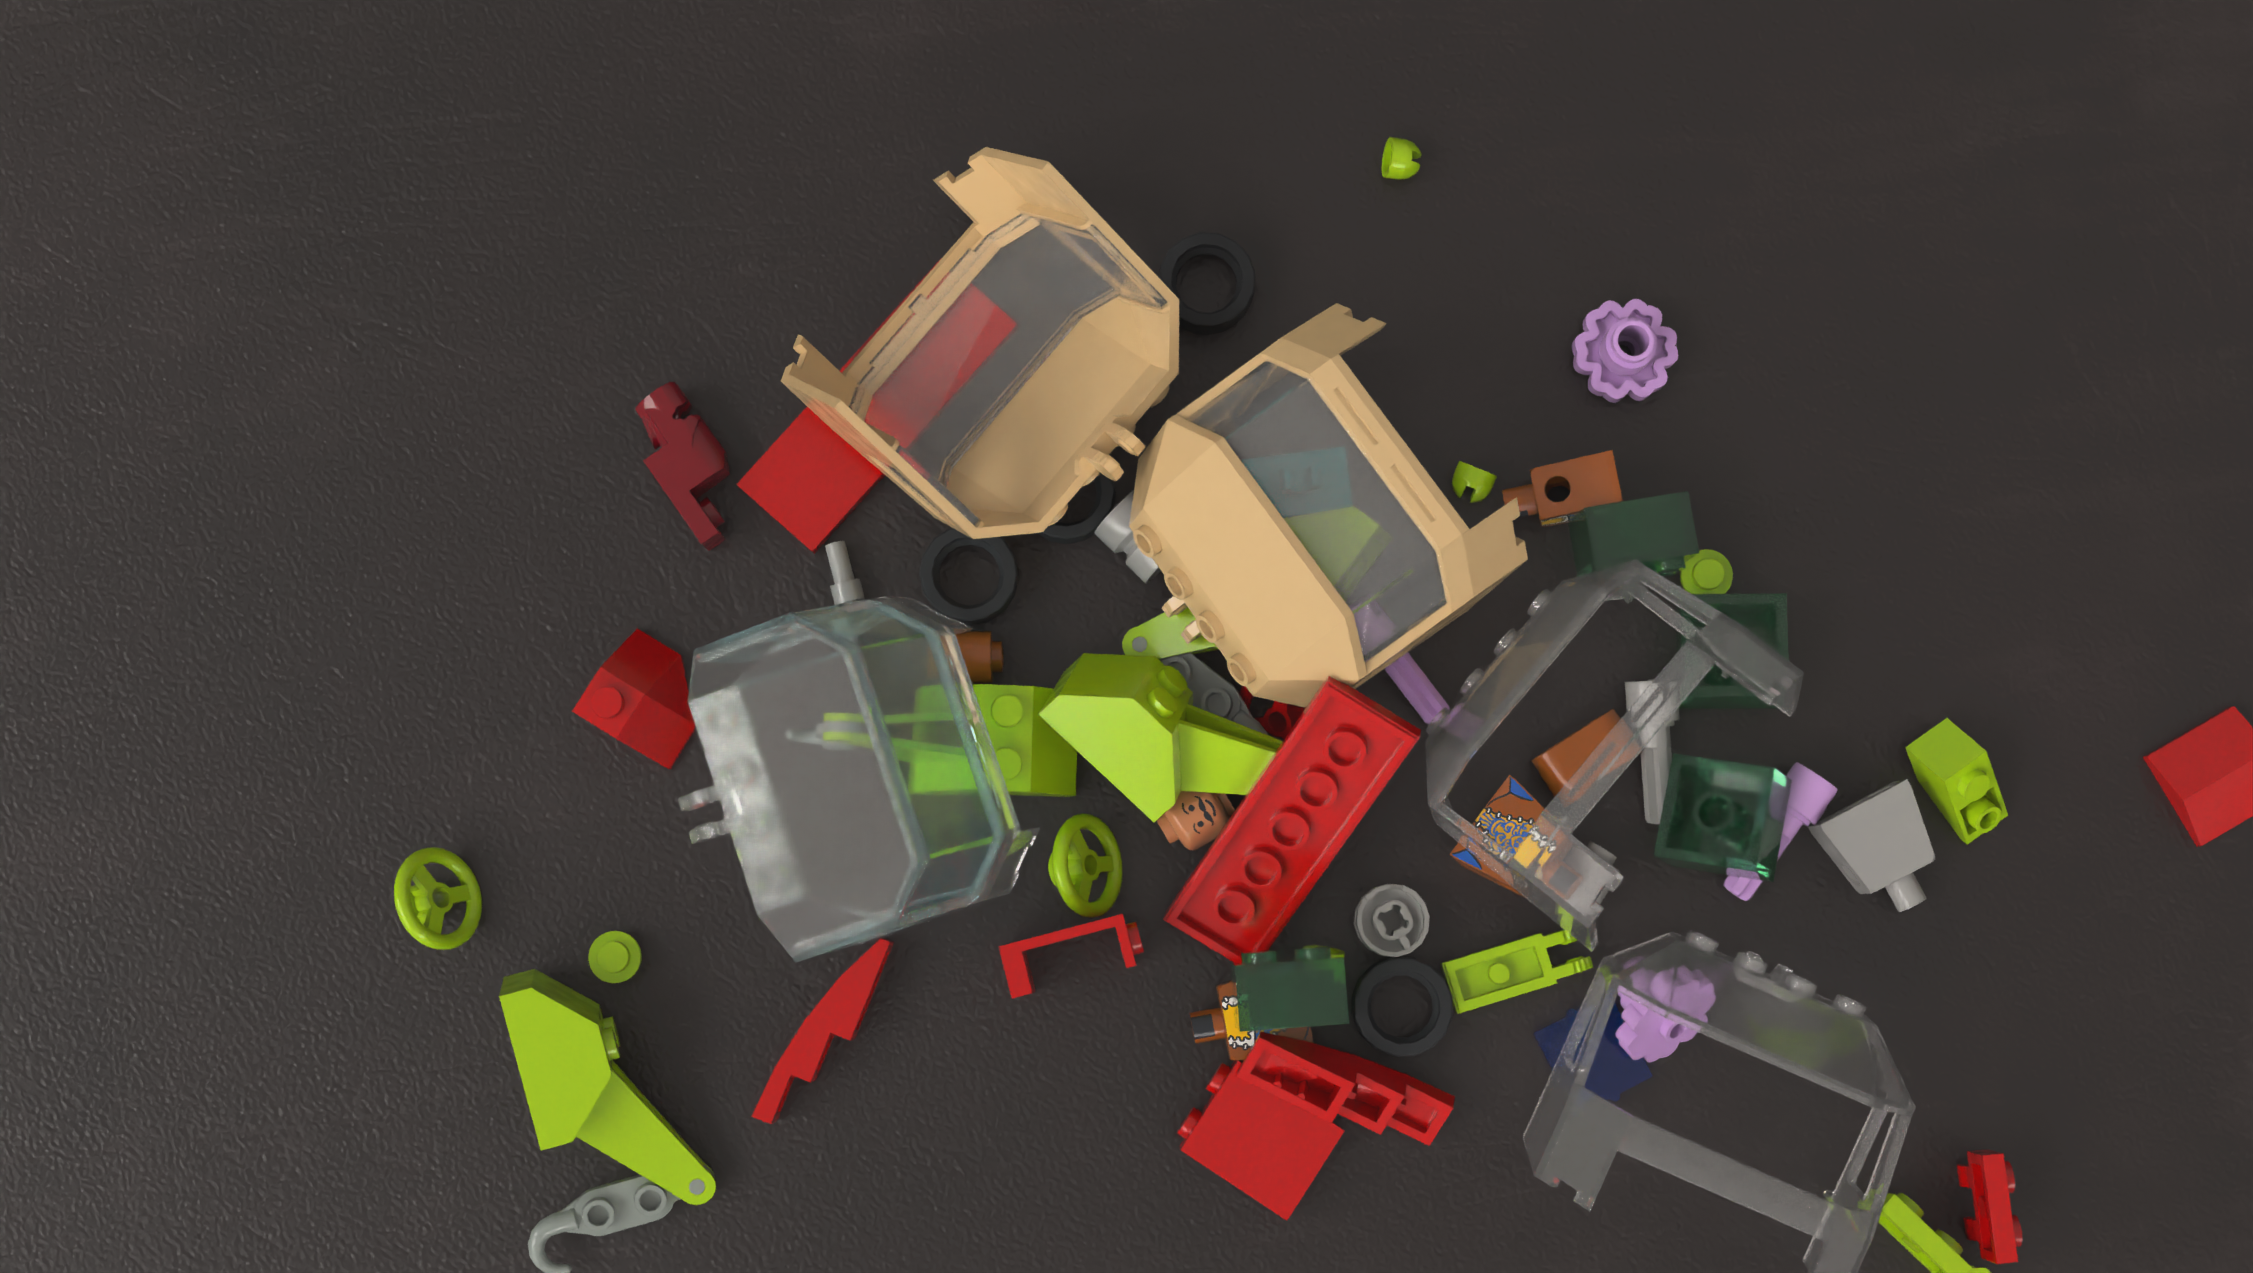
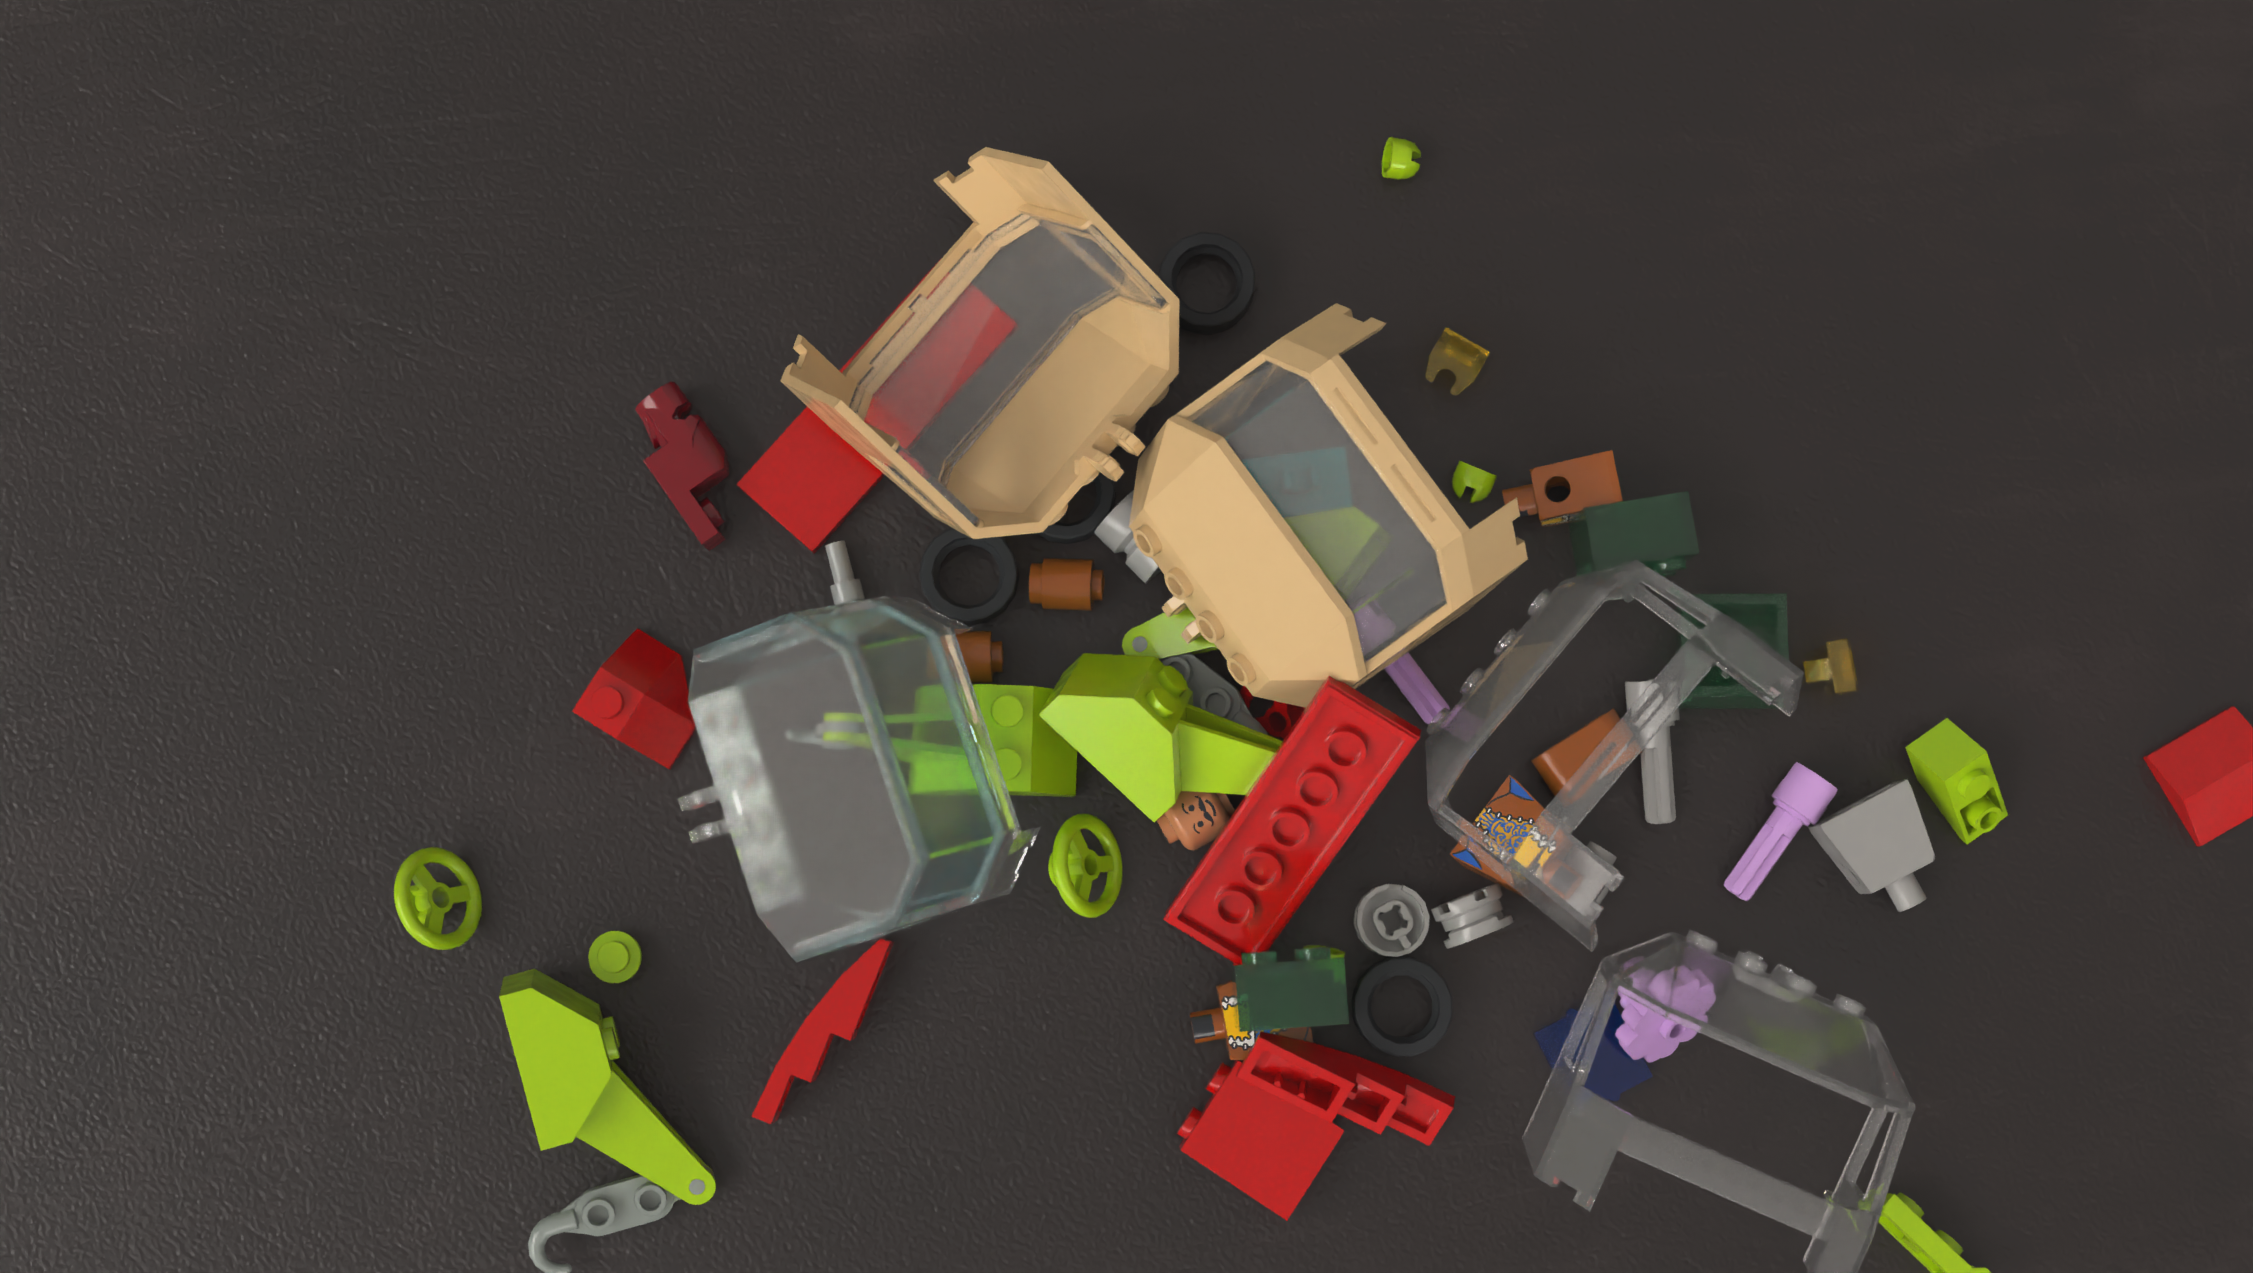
red panel [998,914,1144,999] -> none
lime hinge [1440,925,1594,1014] -> none
lavender plant [1572,299,1679,403] -> none
clear green brick [1654,753,1792,882] -> none
lime plate [1680,549,1733,601] -> none
red plate [1956,1149,2023,1264] -> none
none -> dark orange brick [1029,558,1105,611]
none -> clear yellow tile [1425,327,1490,395]
none -> light grey wheel [1431,883,1514,949]
none -> clear yellow tile [1803,639,1859,695]

